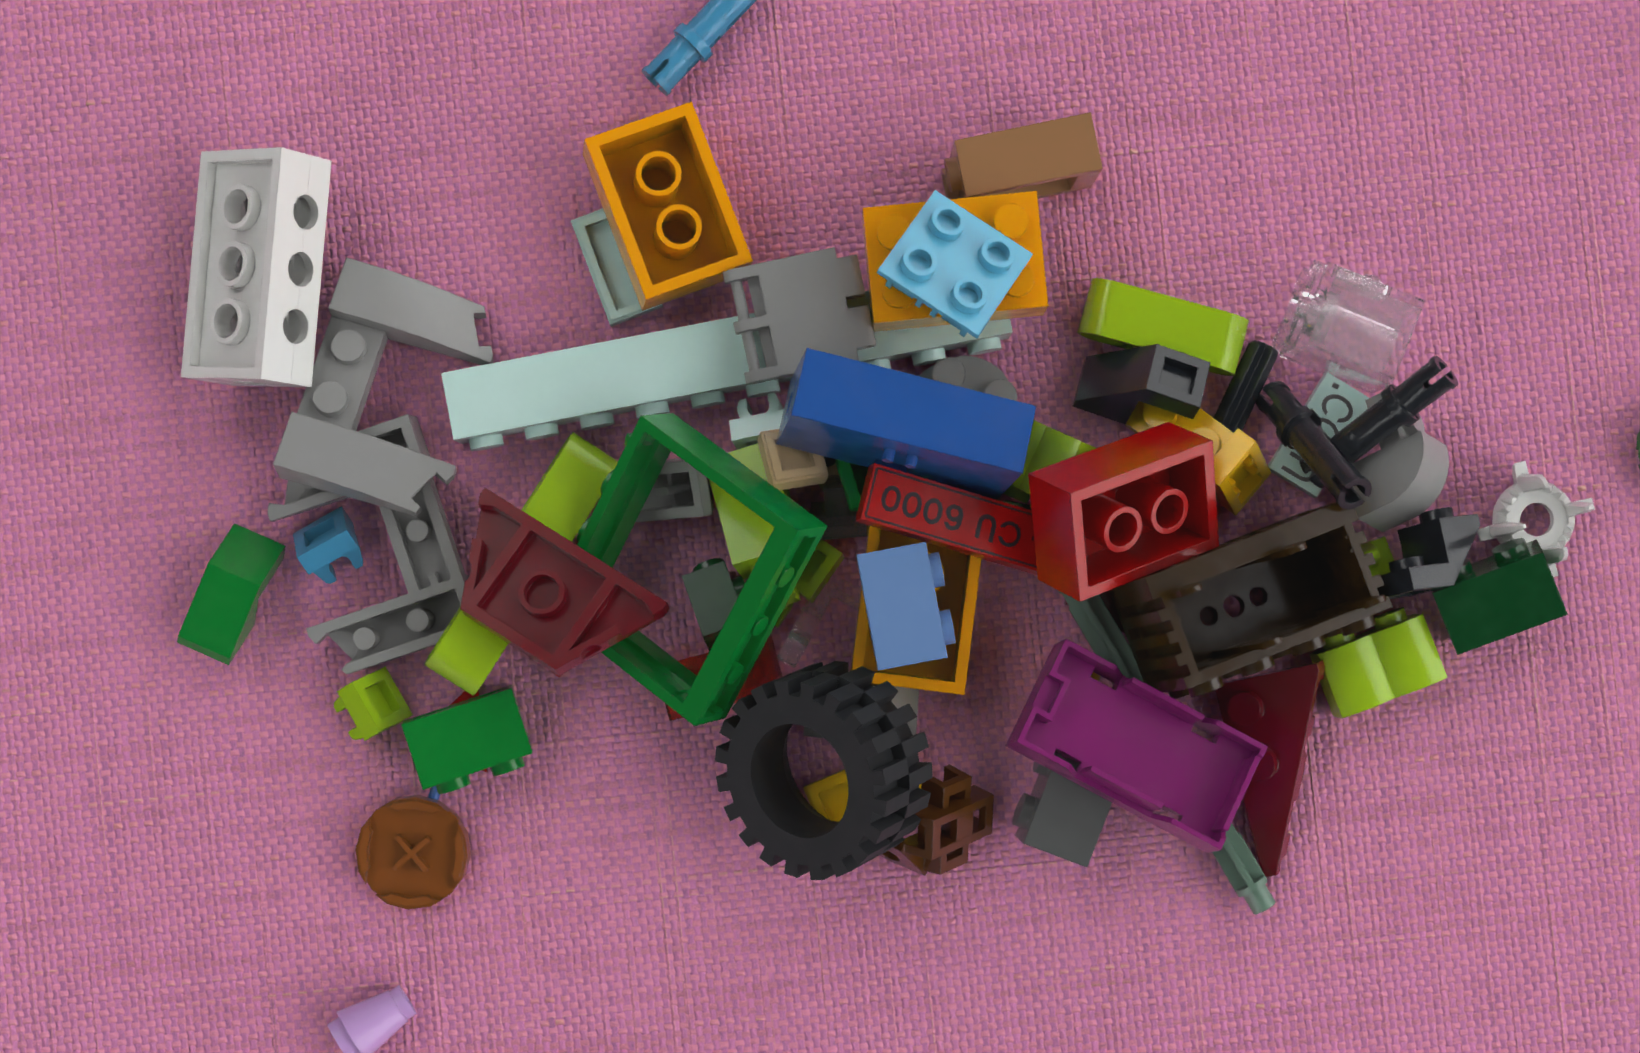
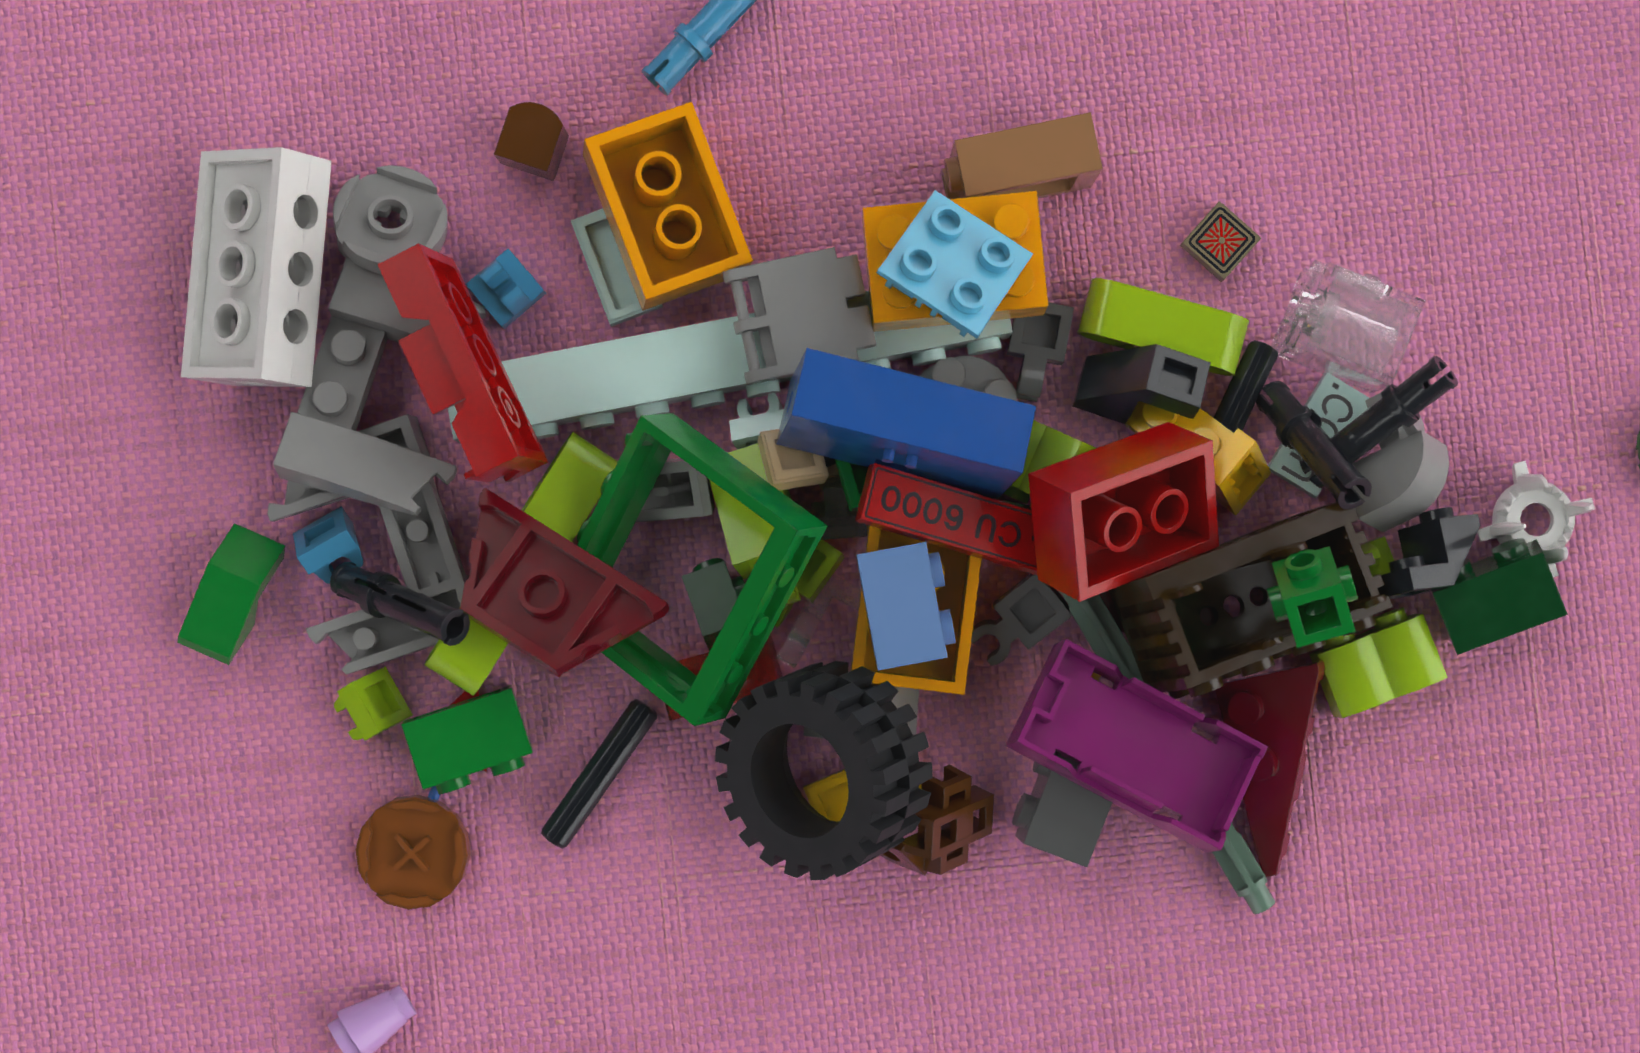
none -> black pin [330,562,470,646]
none -> light grey plate [333,165,448,274]
none -> red piece [377,243,548,483]
none -> dark azure tile [465,249,547,329]
none -> reddish brown piece [494,102,569,181]
none -> black axle [541,699,657,849]
none -> dark grey plate [971,573,1072,666]
none -> dark grey plate [1007,302,1074,402]
none -> tile [1180,201,1261,282]
none -> green brick [1267,546,1358,648]

